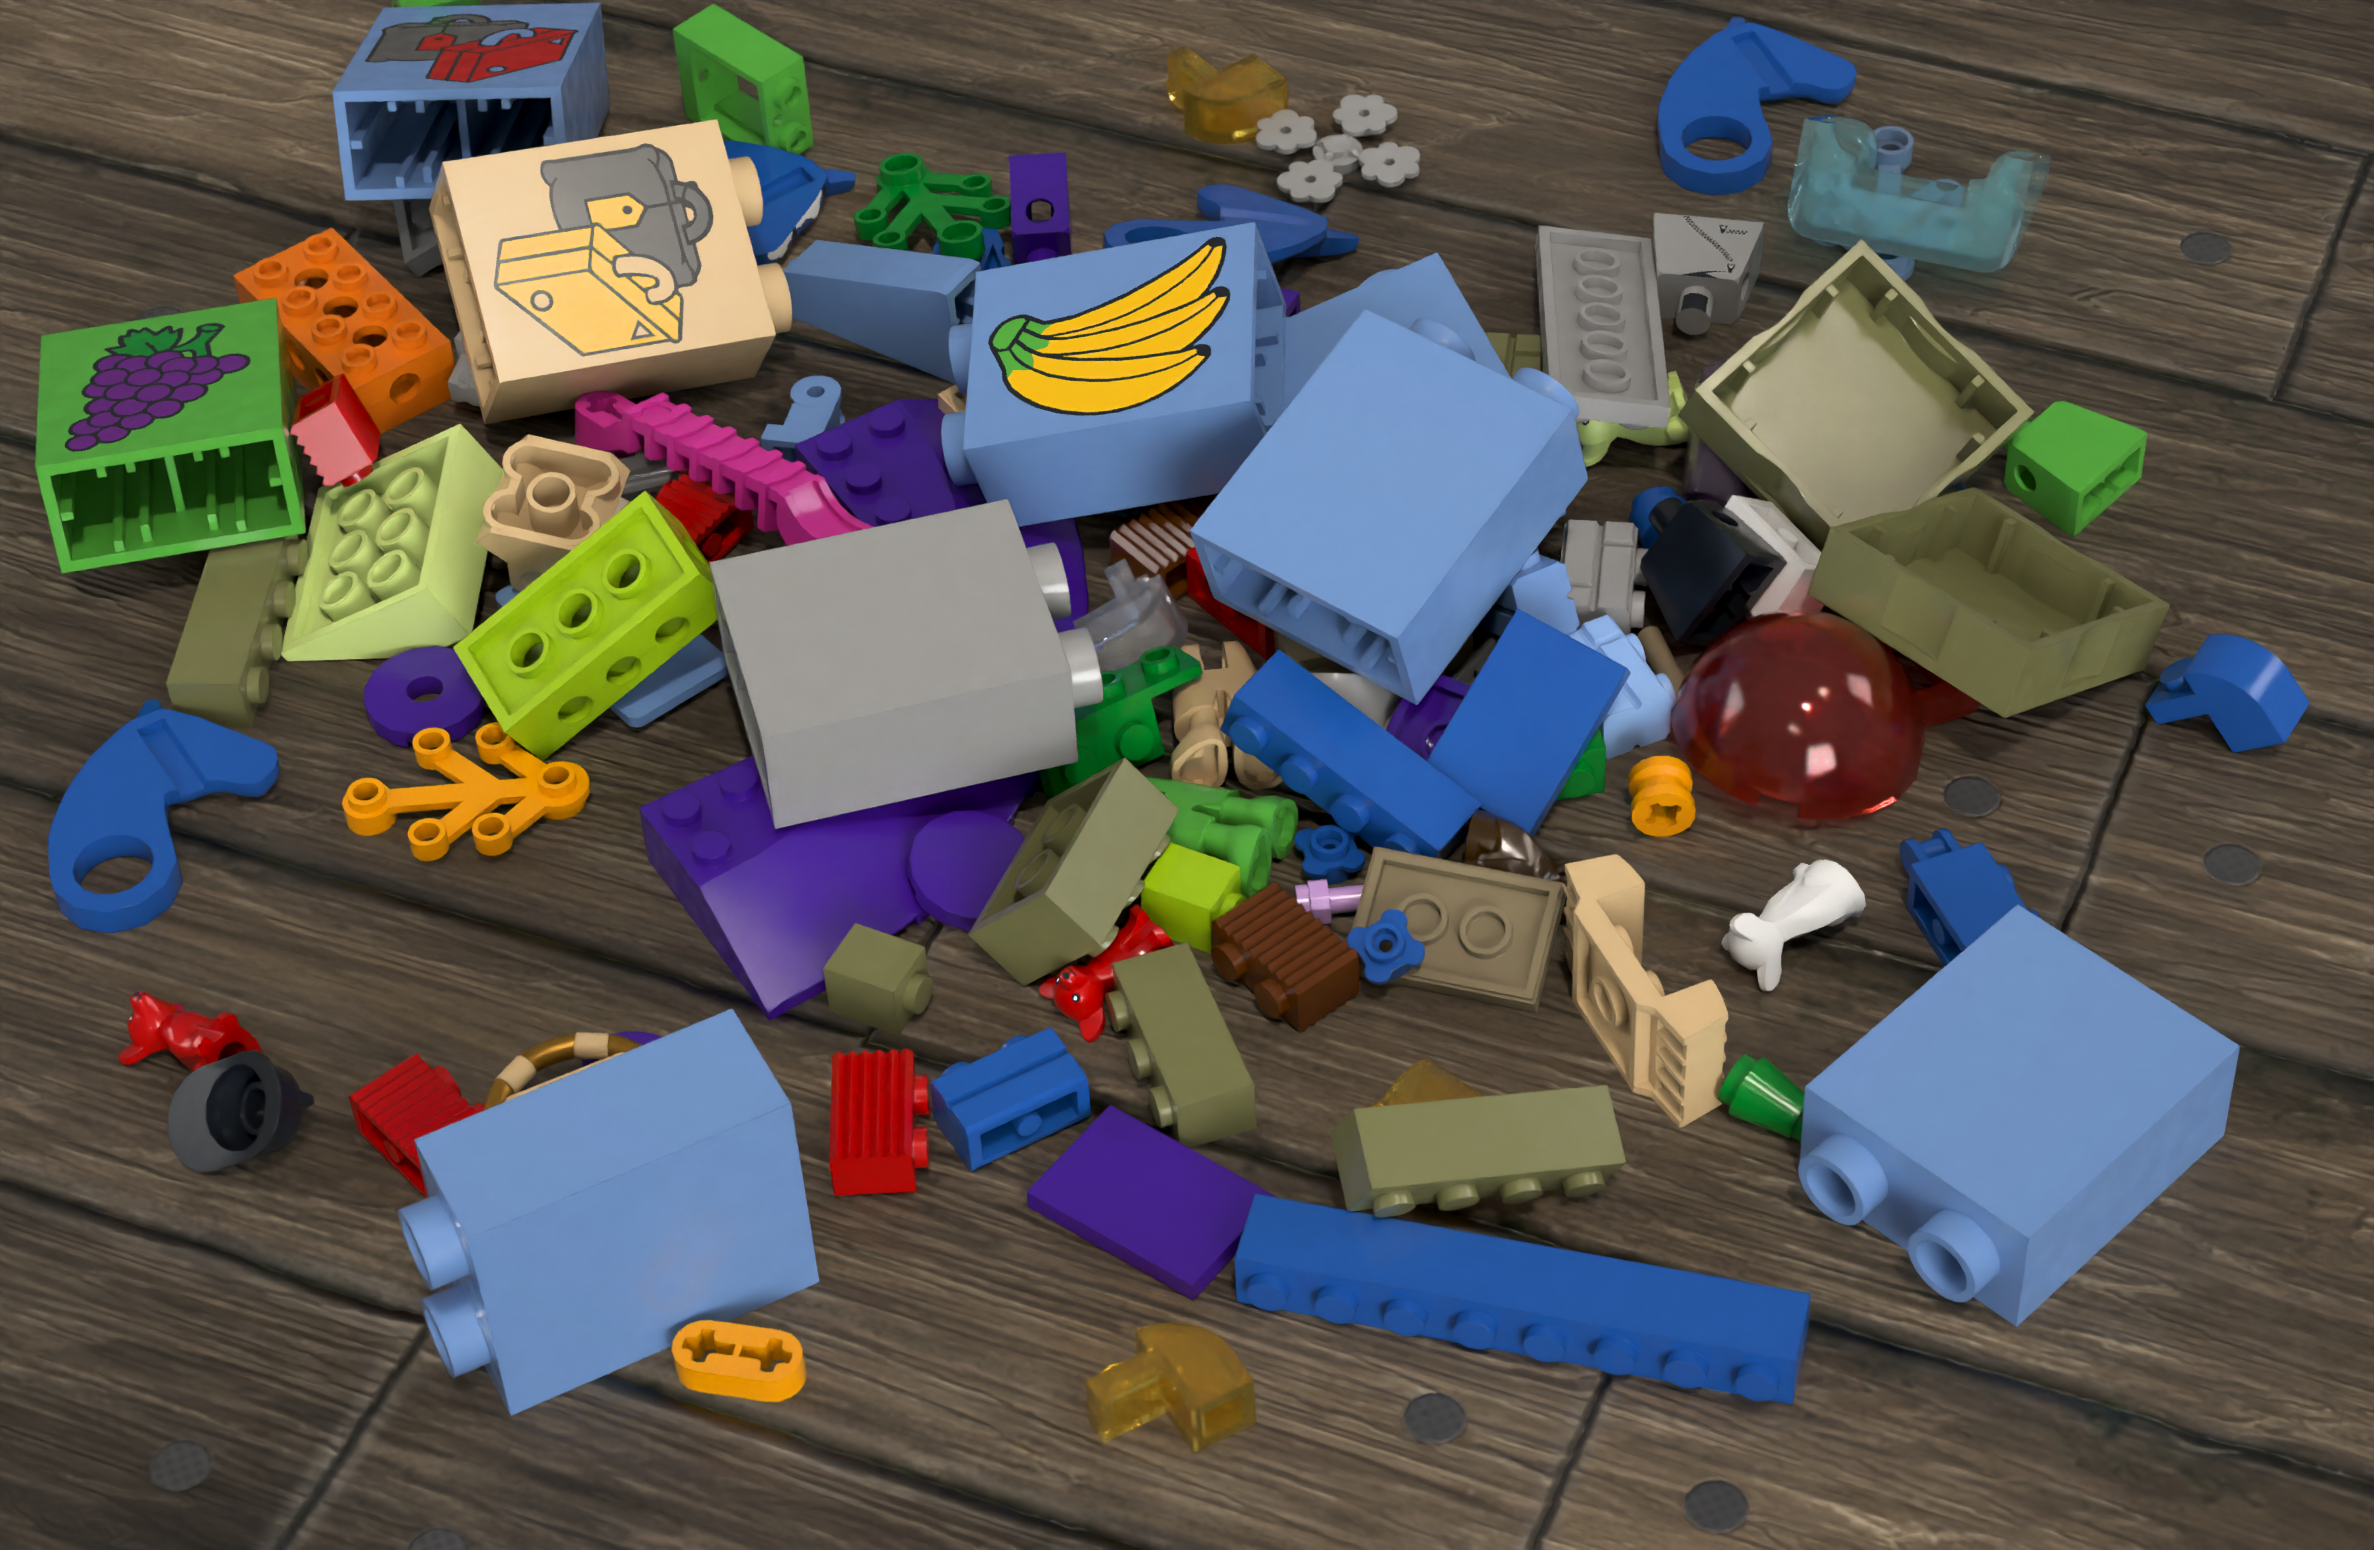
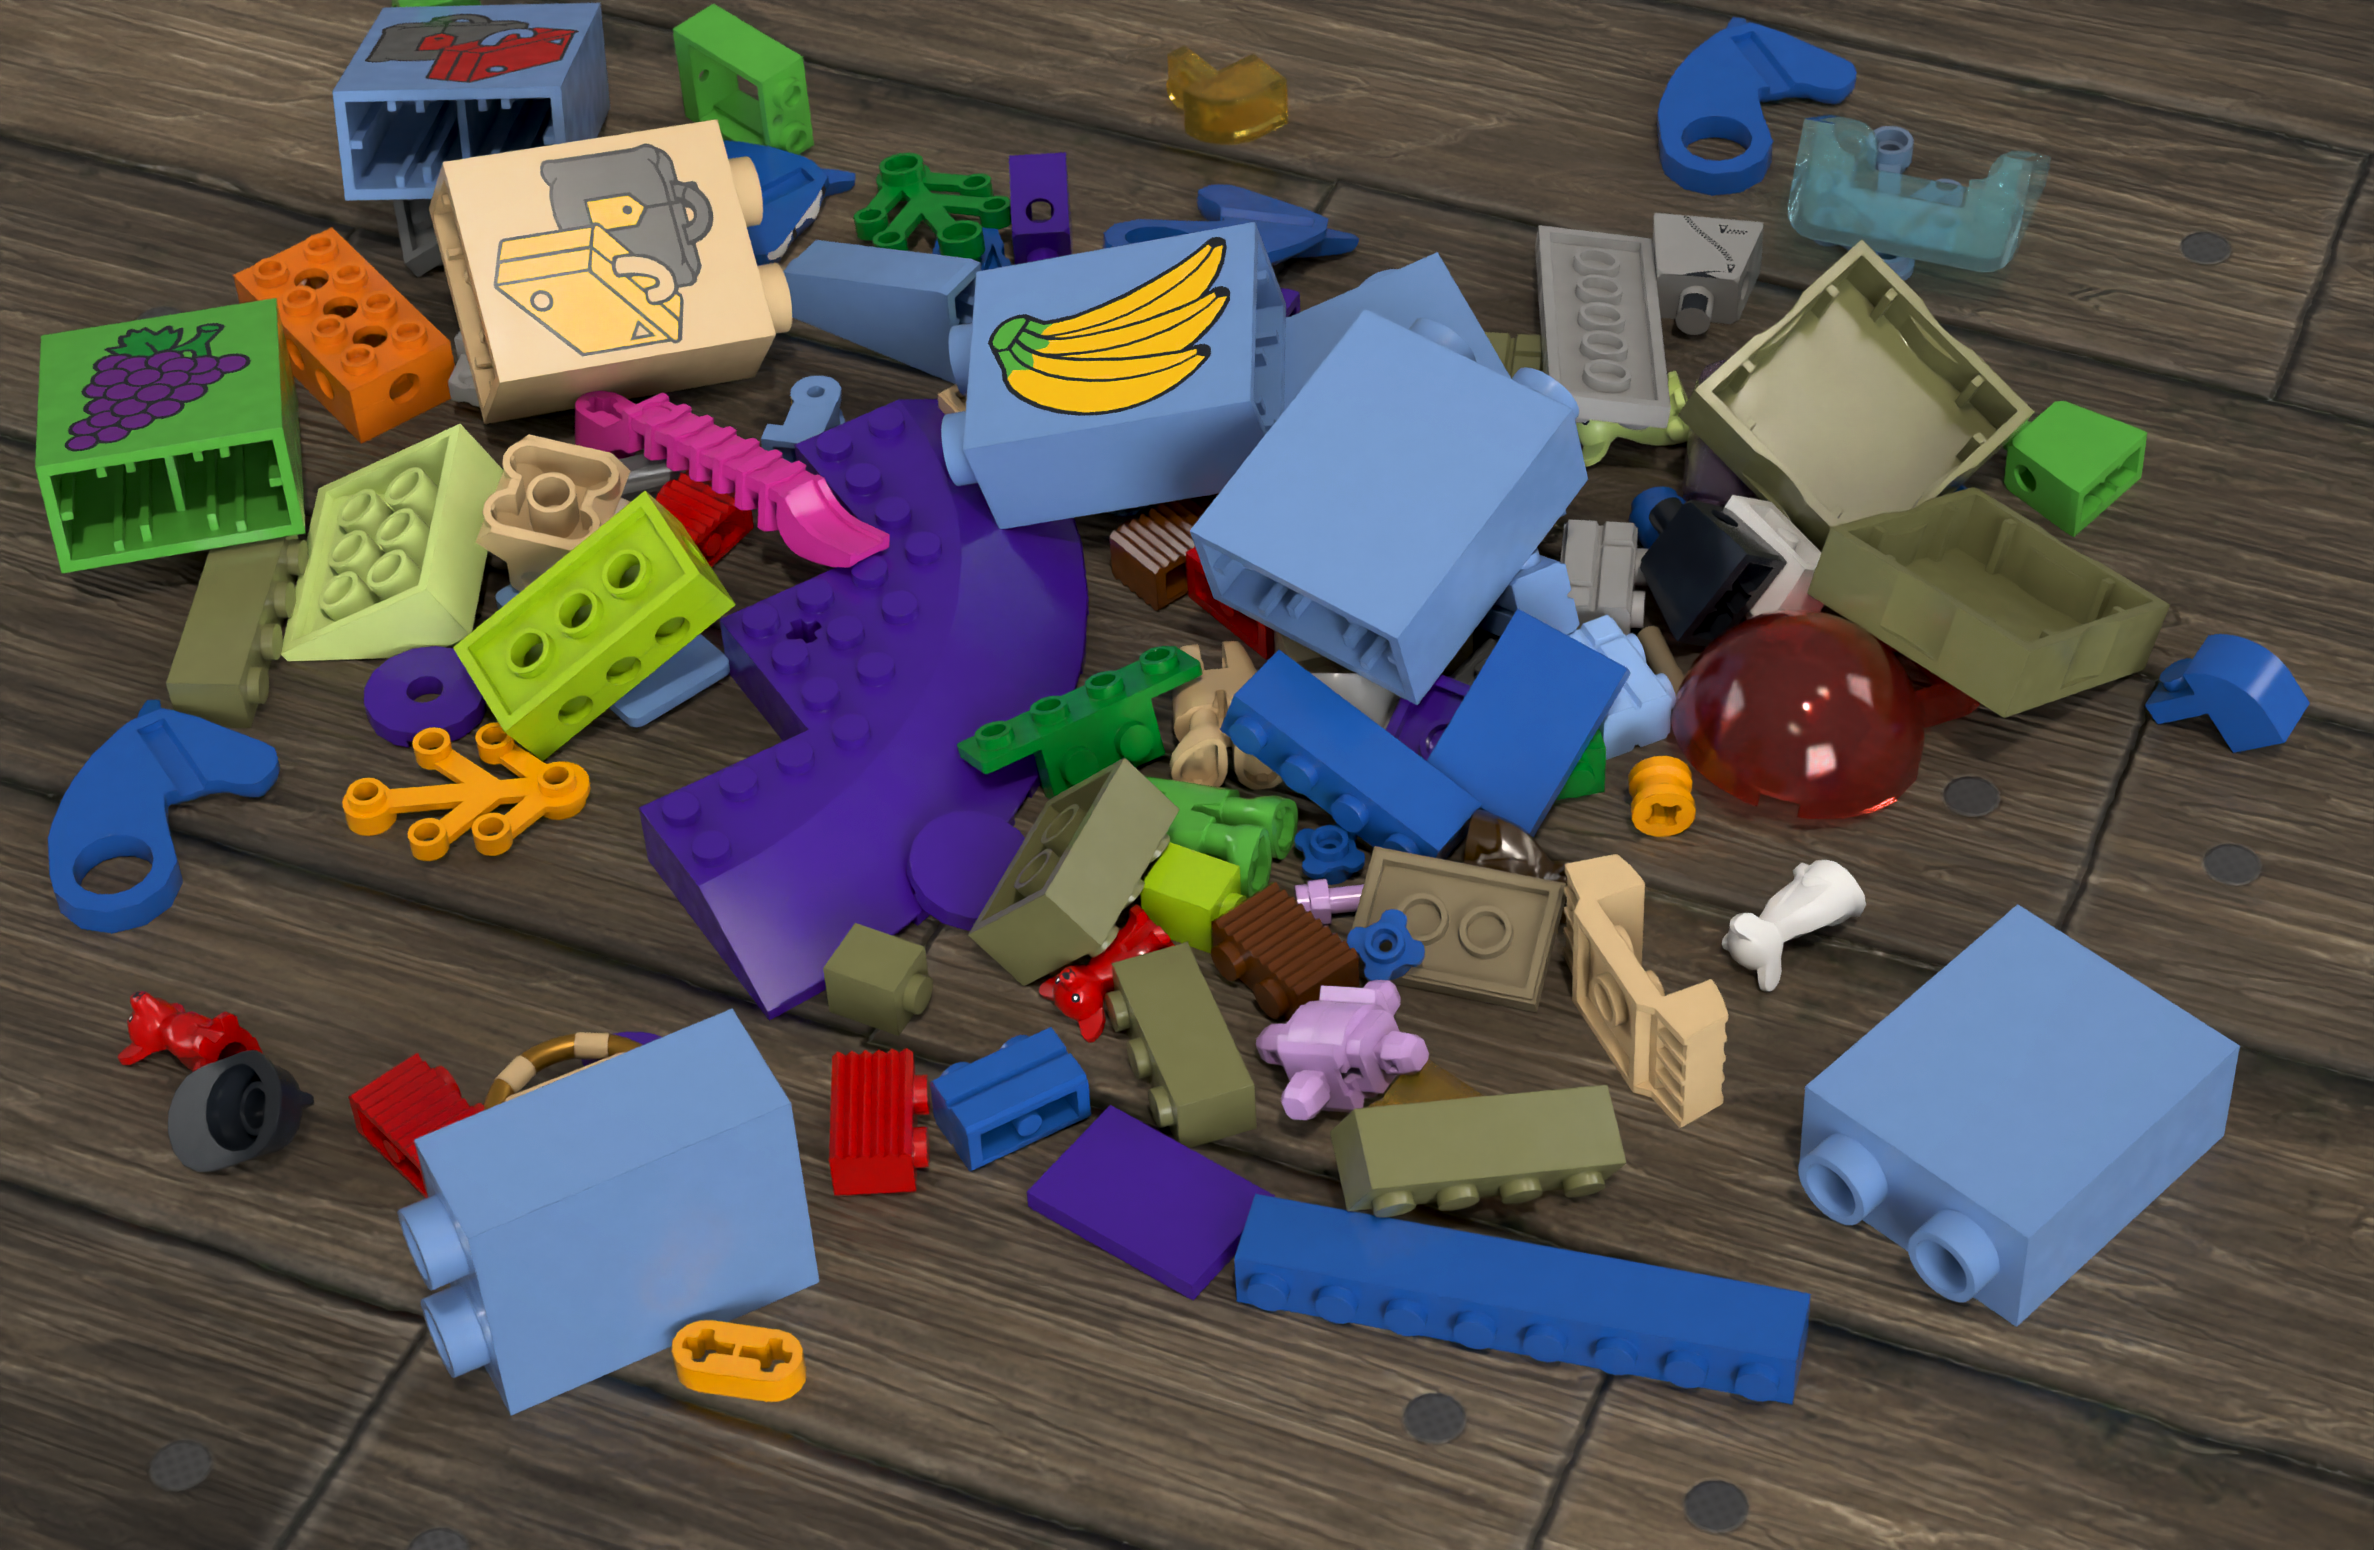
brick [290,373,380,487] -> none
light grey brick [709,499,1103,829] -> none
clear brick [1073,558,1188,672] -> none
clear yellow brick [1085,1322,1256,1453] -> none
light grey plant [1256,94,1420,203] -> none
green cone [1718,1054,1805,1143] -> none
blue brick [1900,828,2041,967] -> none
none -> lavender piece [1256,980,1429,1120]

